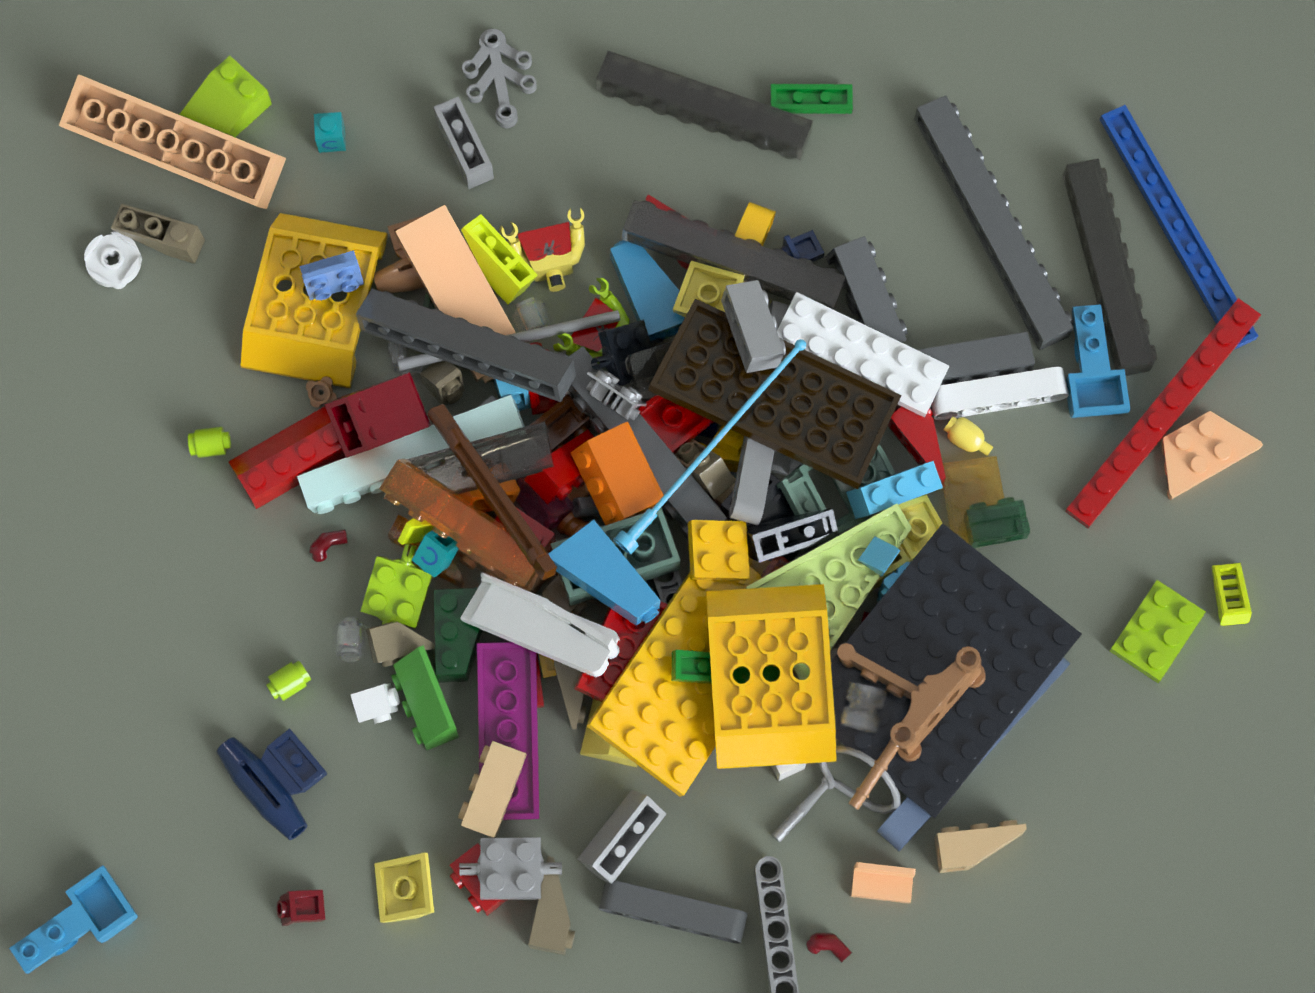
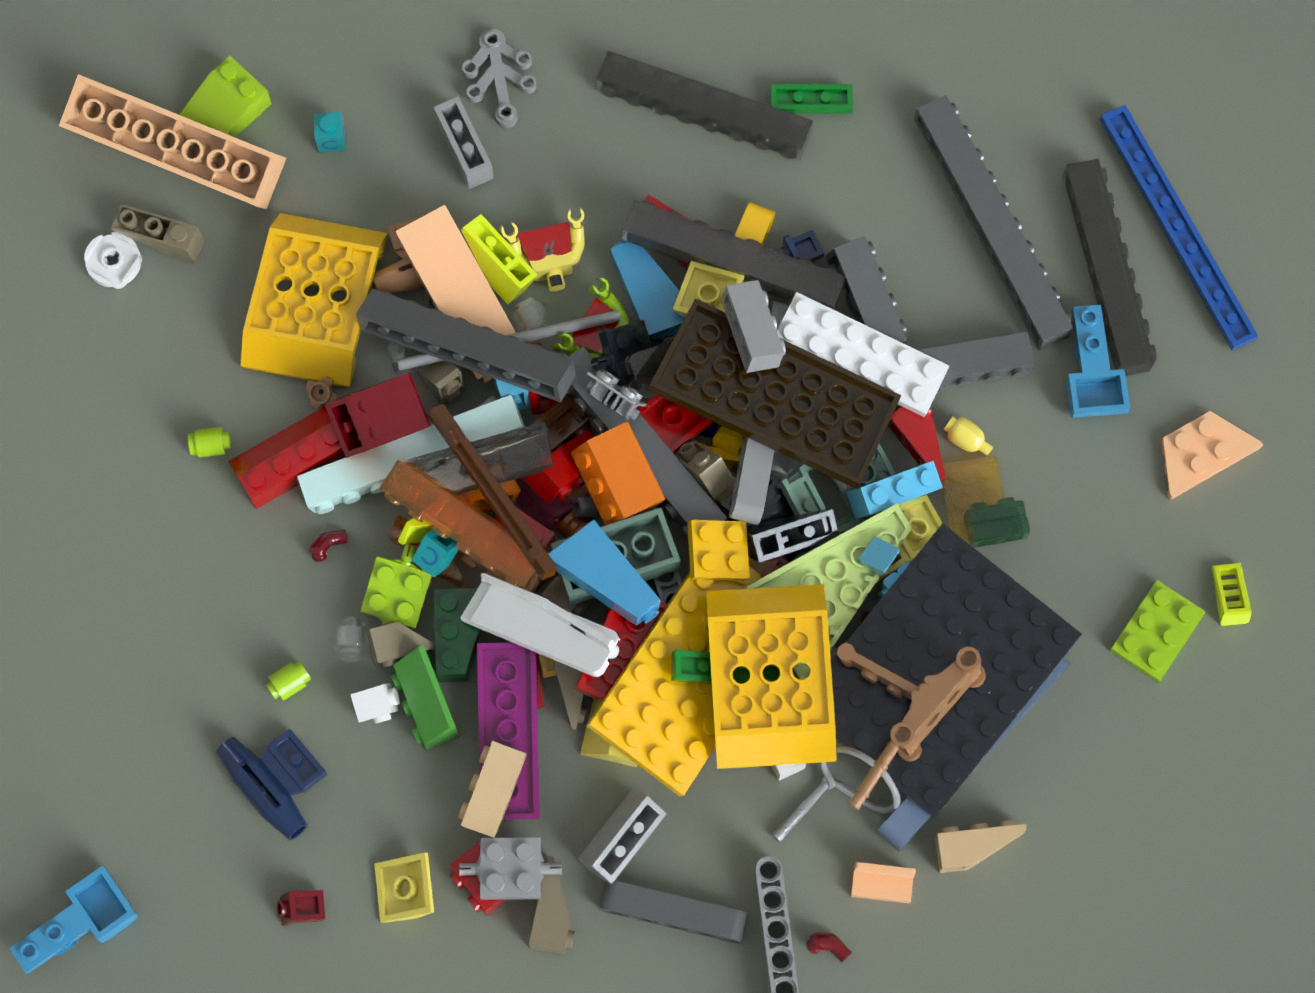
medium blue bracket [300,250,364,300] -> none
medium azure piece [613,339,806,555] -> none
clear wheel [839,682,887,733] -> none
white beam [931,367,1069,420] -> none
red plate [1065,298,1261,529] -> none

